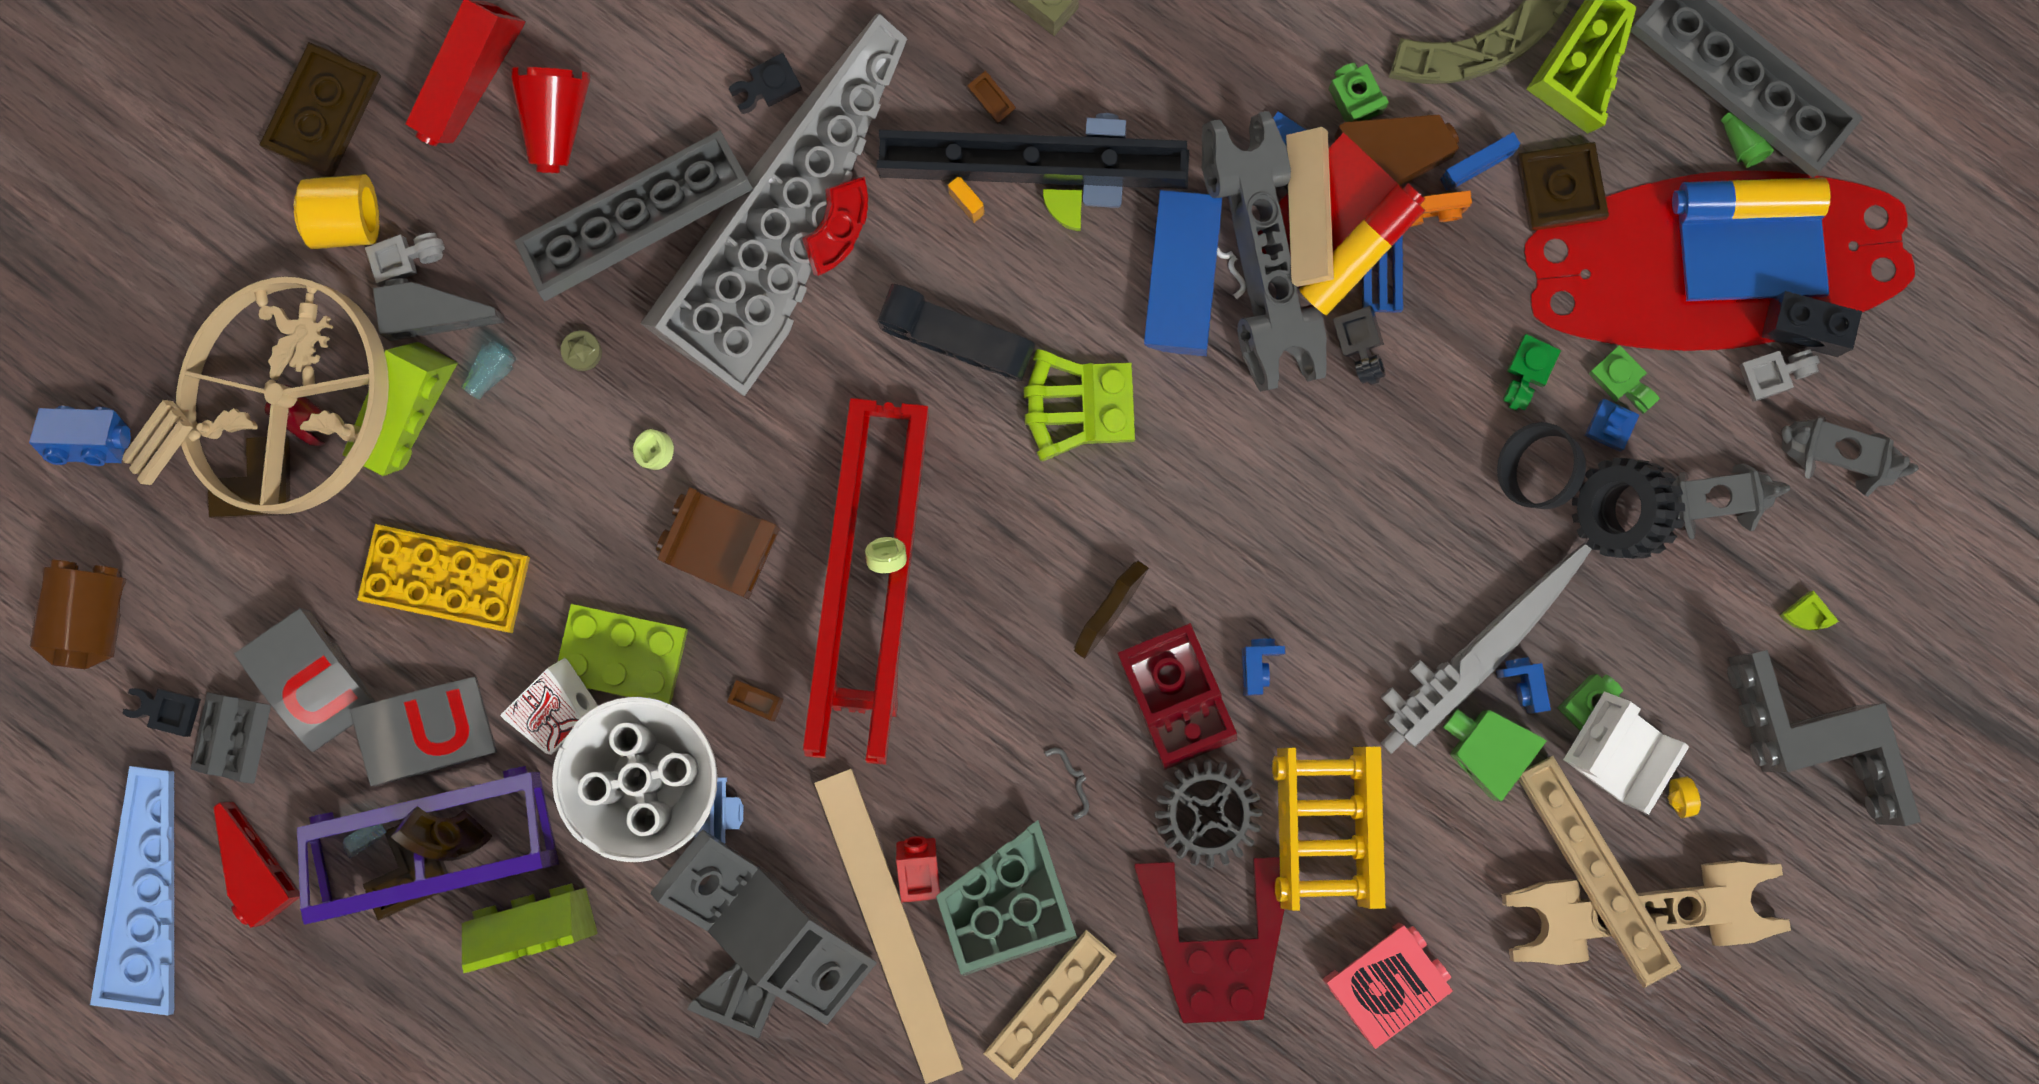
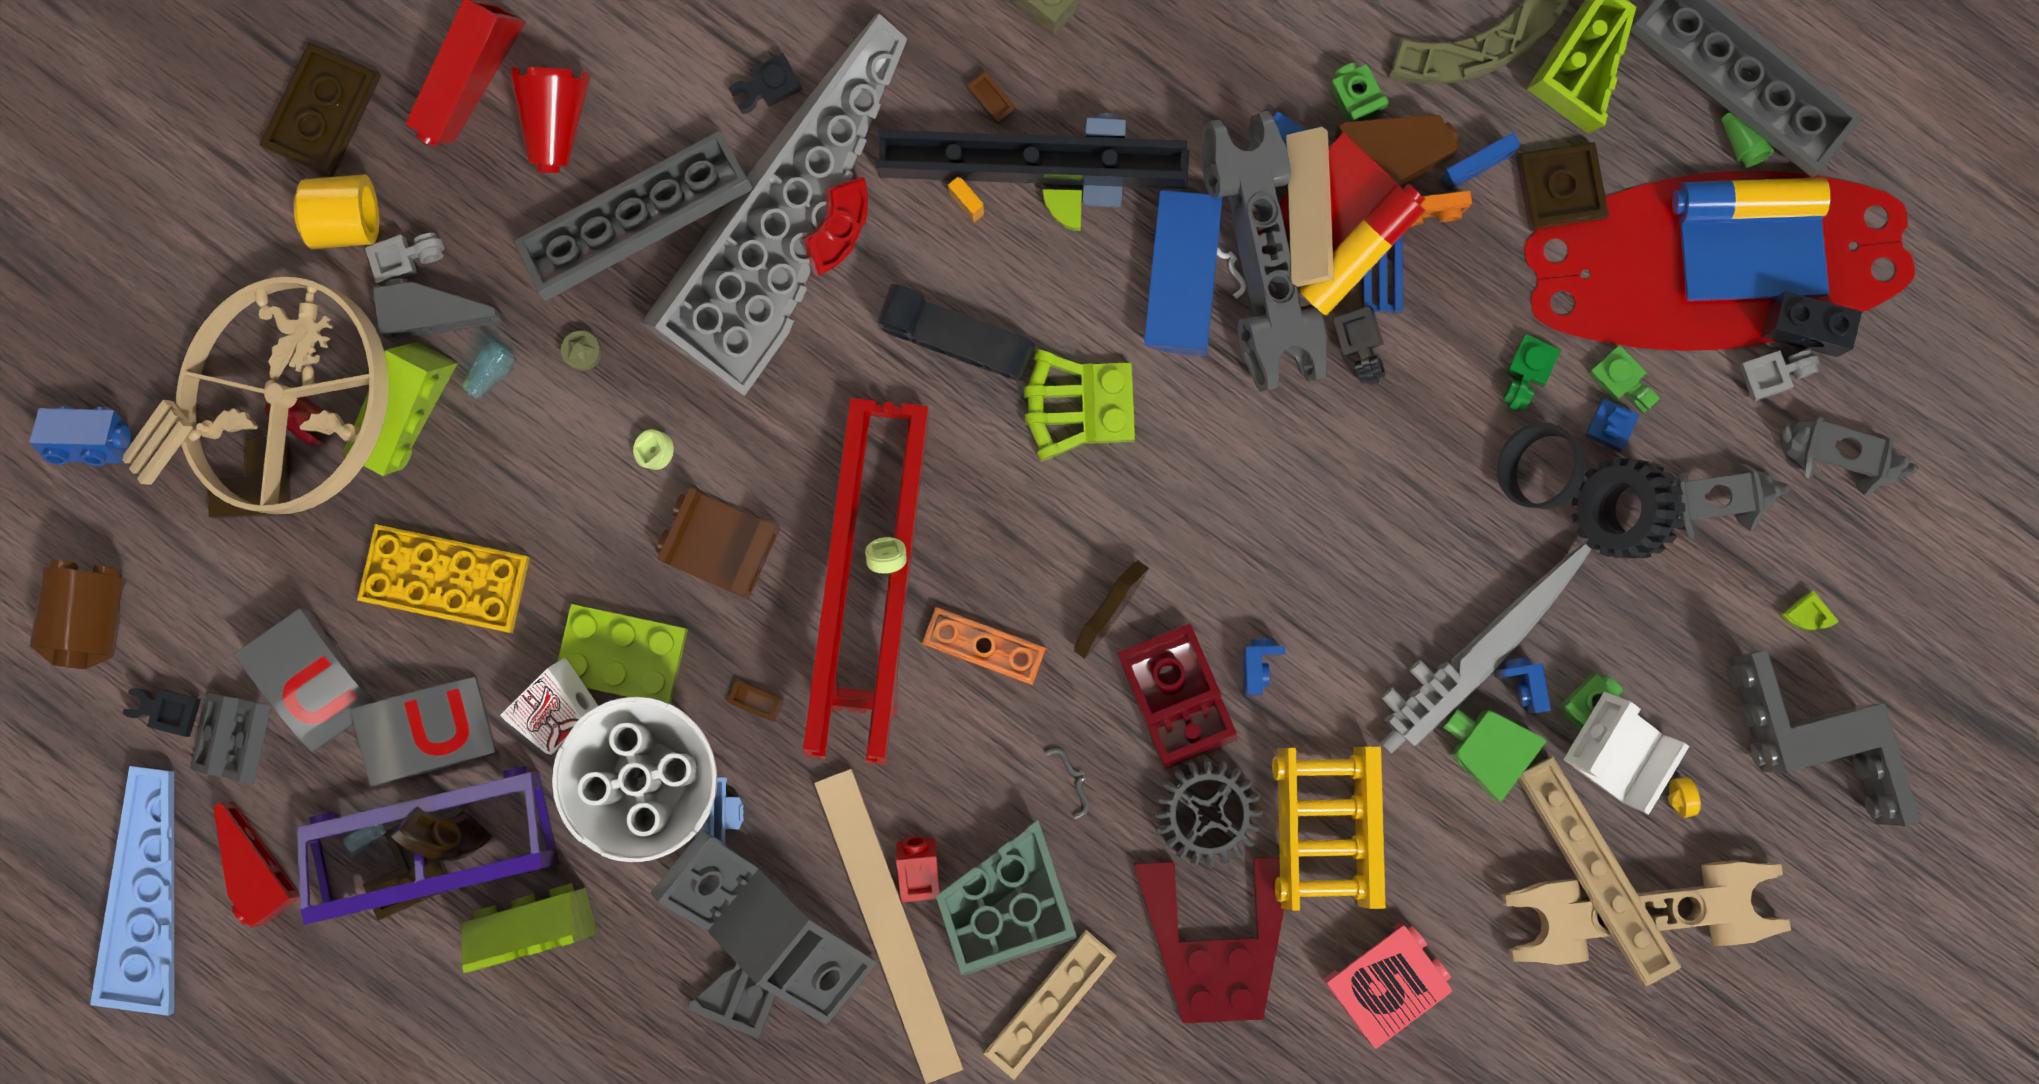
none -> orange tile [922,607,1046,685]

